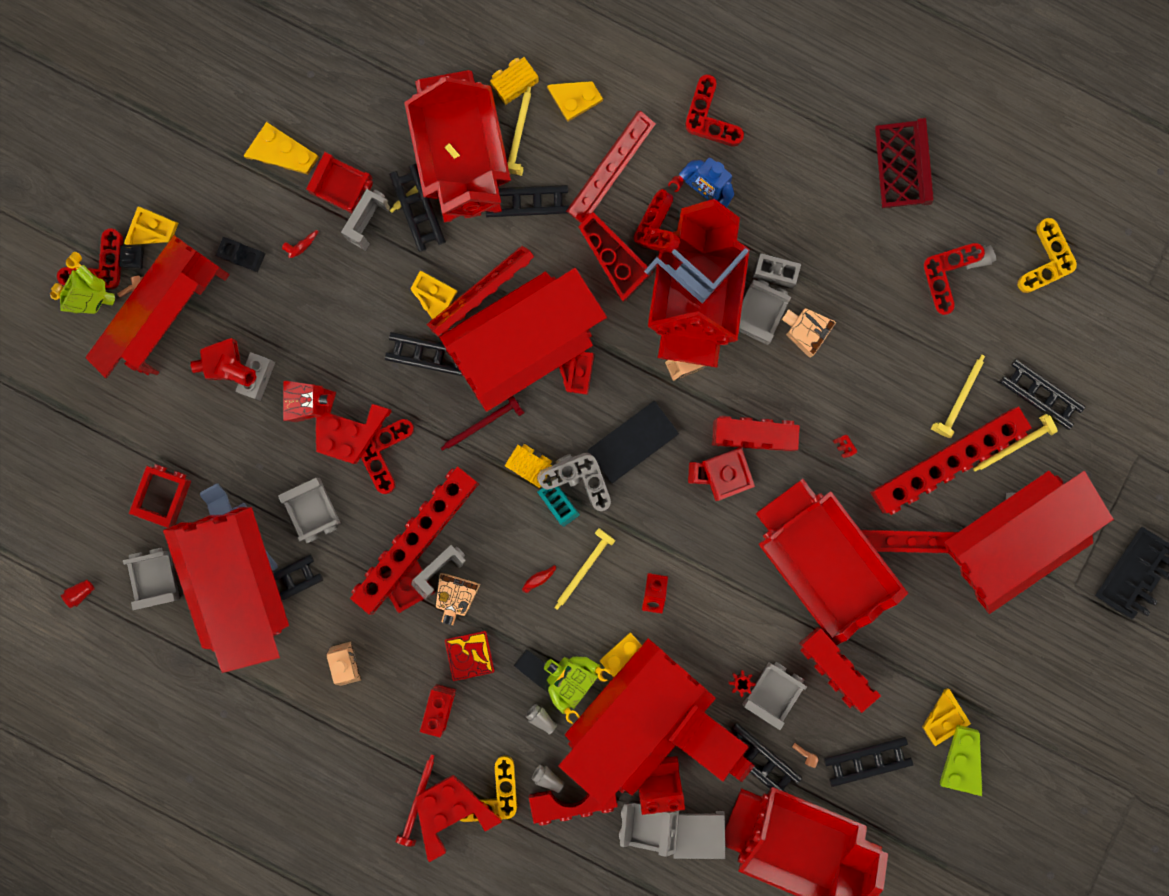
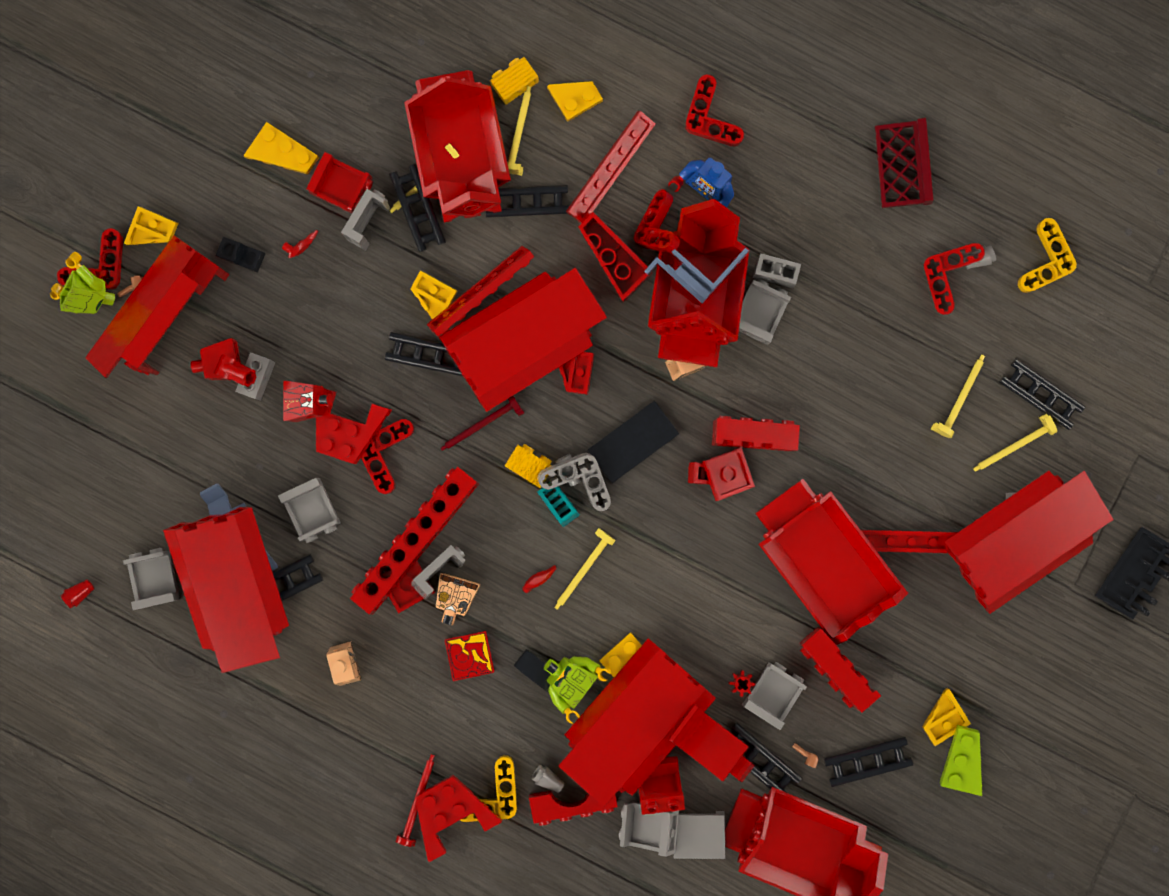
black tile [119,246,144,269] -> none
red window [129,464,191,528] -> none
red window [420,684,457,738] -> none
light grey cone [525,704,557,734] -> none
red bracket [642,573,668,614] -> none
light nougat torso [782,308,836,358] -> none
red tile [832,434,857,458] -> none
red brick [870,406,1032,515] -> none

